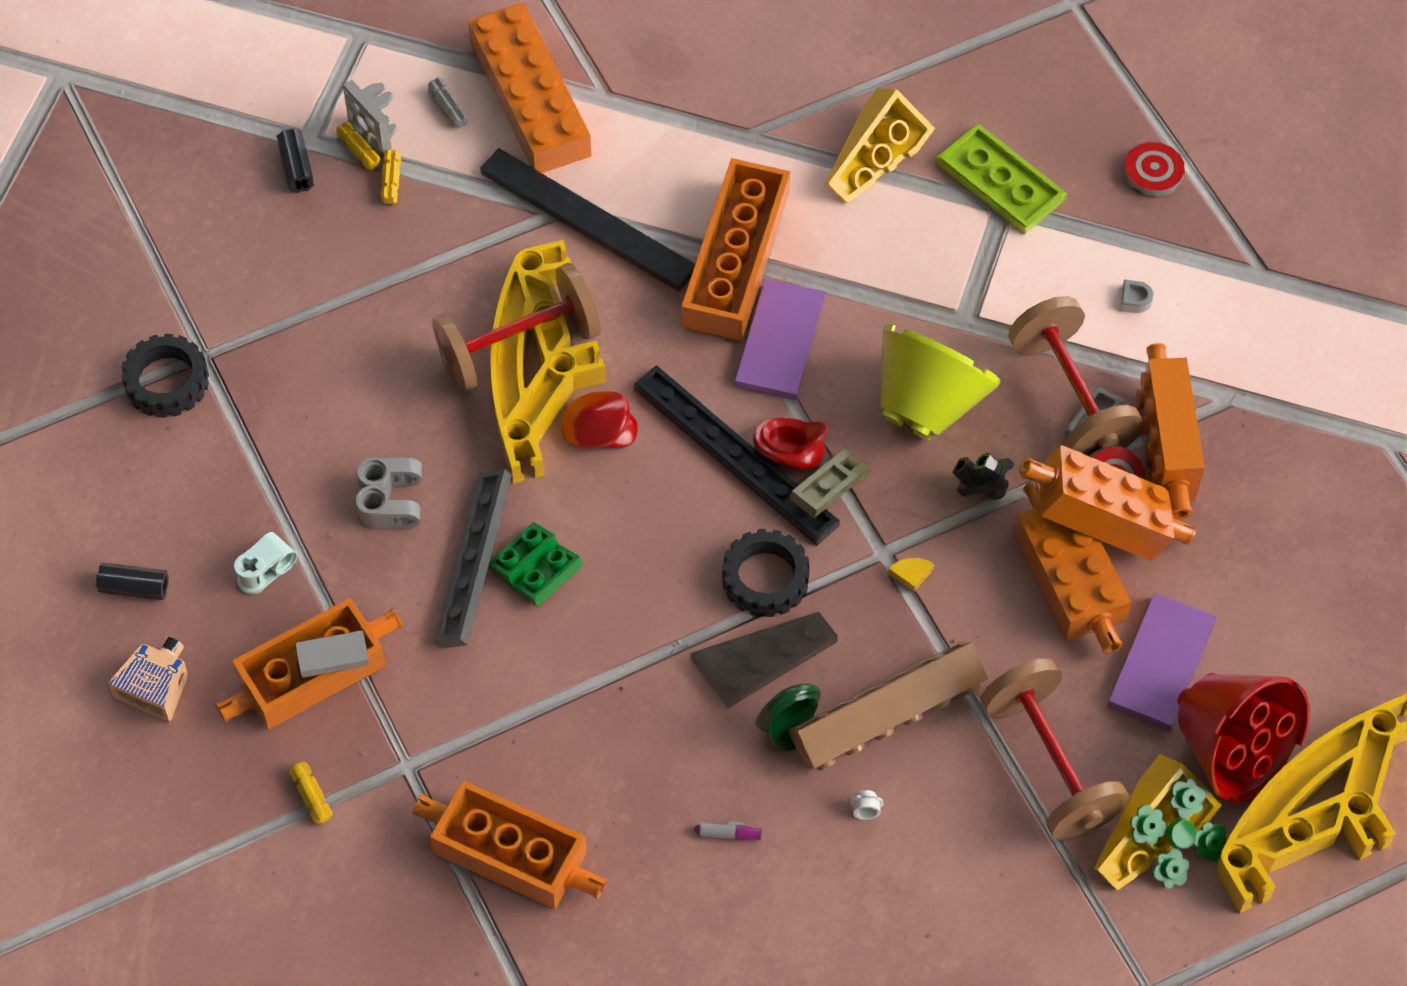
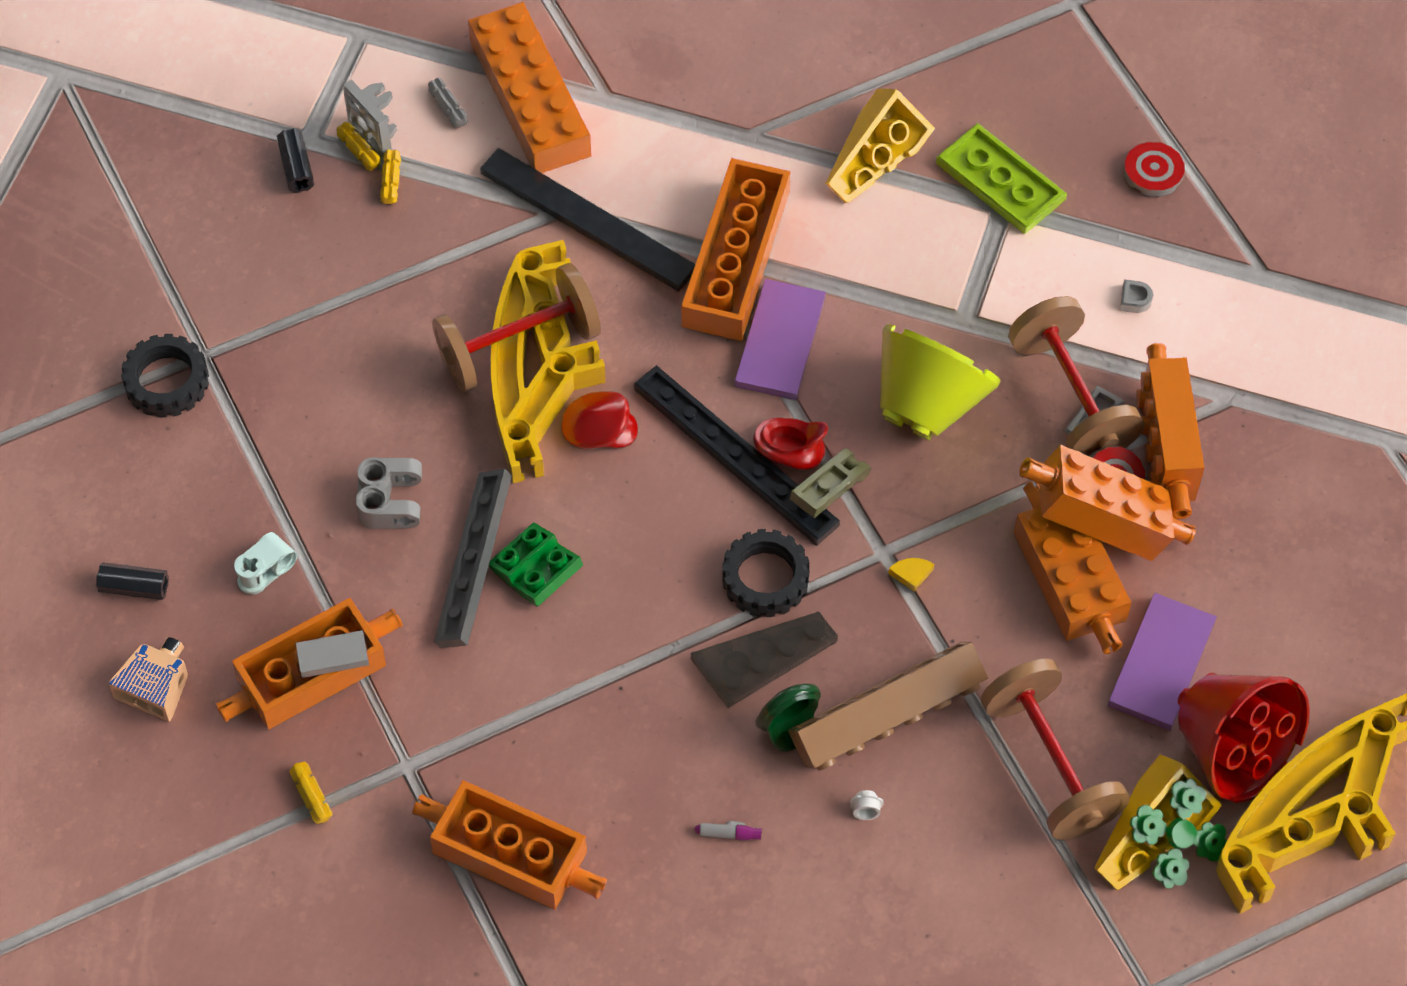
black hips [953,453,1014,500] -> none

